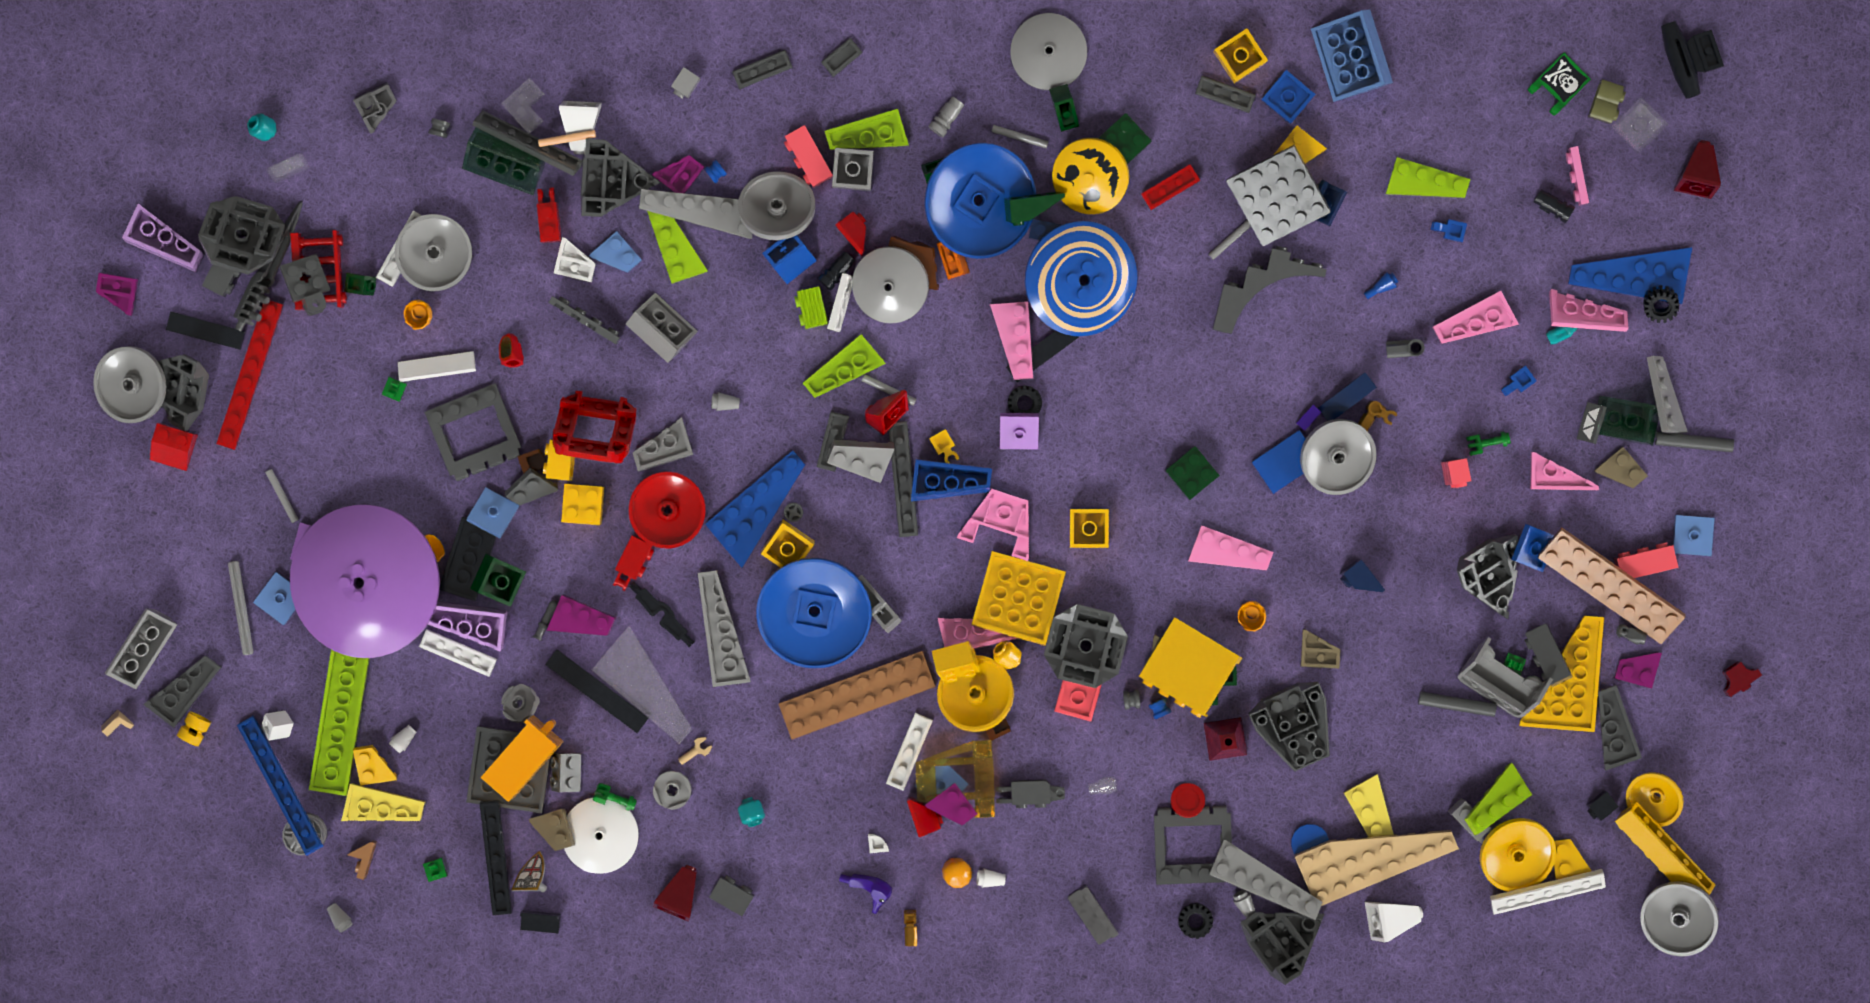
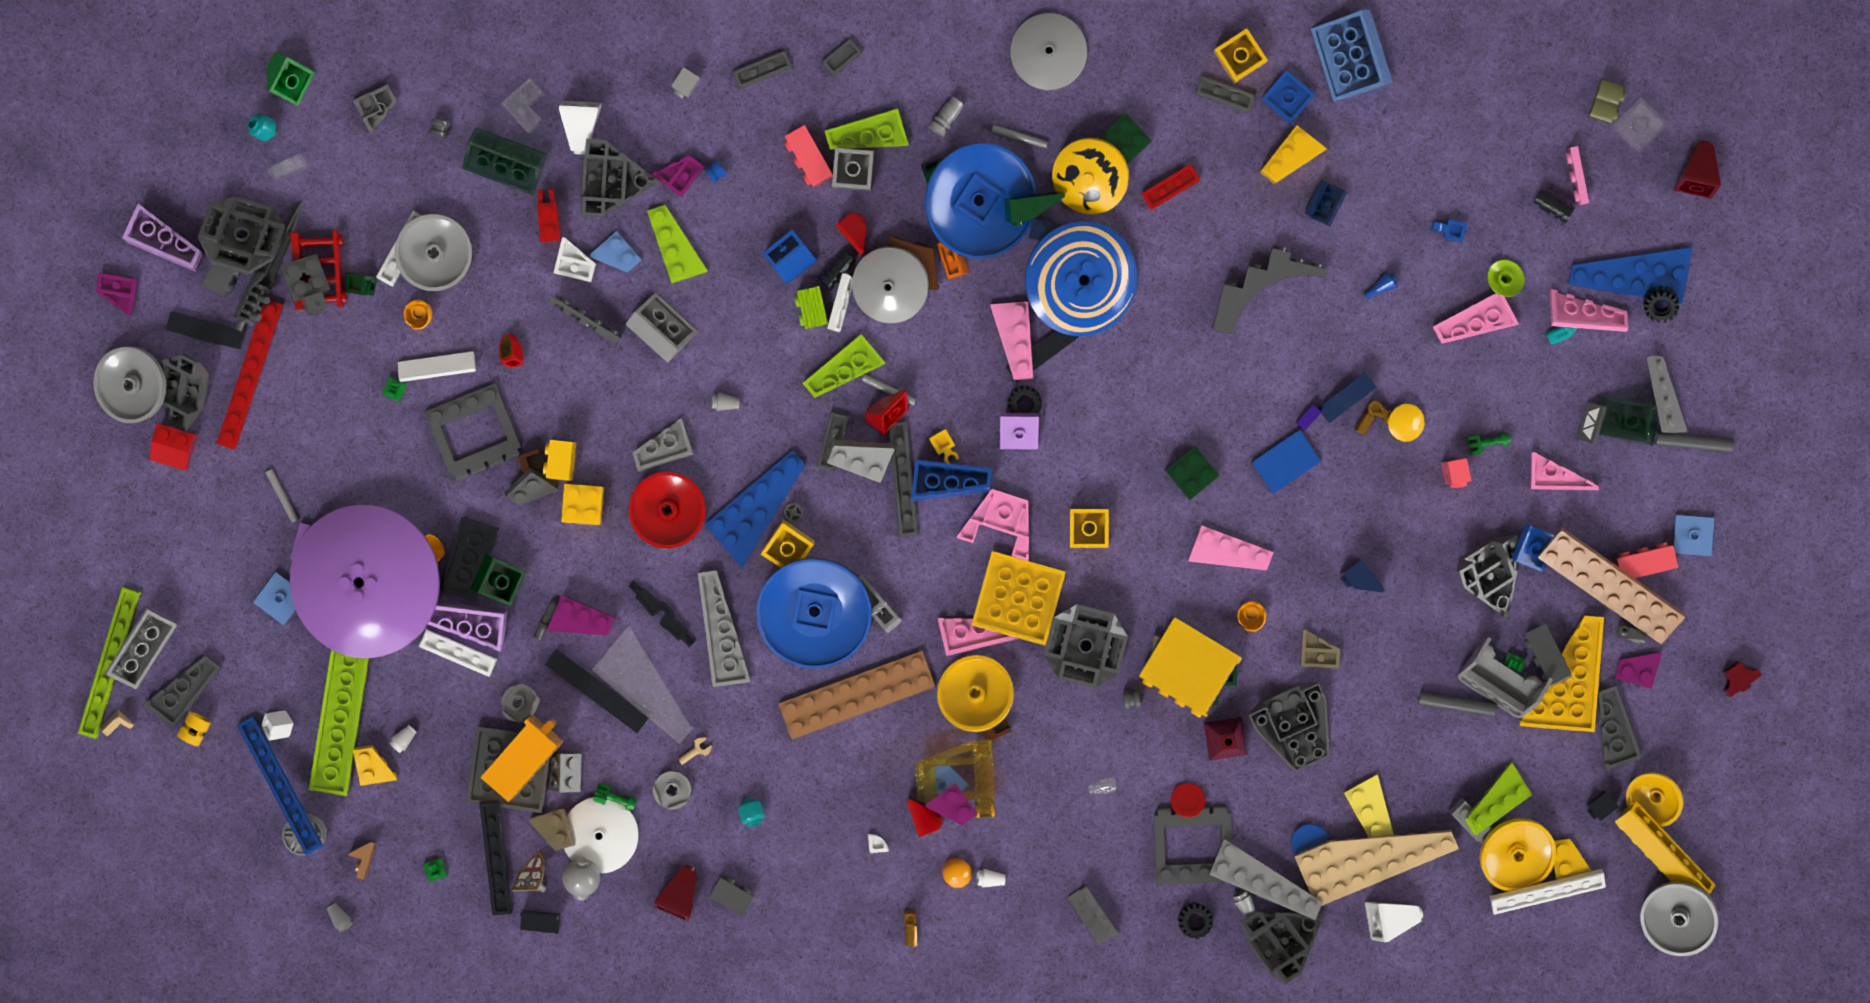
light grey axle [228,561,254,655] -> none
light yellow wing [341,783,425,821] -> none
medium blue plate [467,487,519,538] -> none
dark grey tile [472,110,583,176] -> none
light nougat bar [538,130,596,147] -> none
red plate [552,391,636,463] -> none
red brick [613,535,655,591] -> none
light grey wing [639,189,753,239] -> none
light grey dish [738,172,815,240] -> none
dark purple animal [839,874,893,914] -> none
white tile [886,713,933,791] -> none
yellow brick [932,641,980,682] -> none
yellow head [993,641,1022,669] -> none
dark grey hinge [996,780,1065,808] -> none
dark green slope [1049,84,1079,132] -> none
coral tile [1054,680,1101,721] -> none
blue wheel [1148,698,1172,719] -> none
light grey bar [1208,219,1251,260] -> none
plate [1226,144,1331,246] -> none
light grey dish [1300,419,1376,495] -> none
lime wing [1385,157,1470,198] -> none
dark grey piece [1386,339,1425,358] -> none
blue plate [1501,366,1537,396] -> none
flag [1527,53,1591,116] -> none
dark tan wing [1594,447,1647,488] -> none
black plate [1661,21,1724,99] -> none
none -> lime tile [78,587,141,739]
none -> green slope [266,51,315,106]
none -> light grey brick [562,857,601,900]
none -> yellow dish [1387,403,1425,442]
none -> lime dish [1487,260,1525,297]

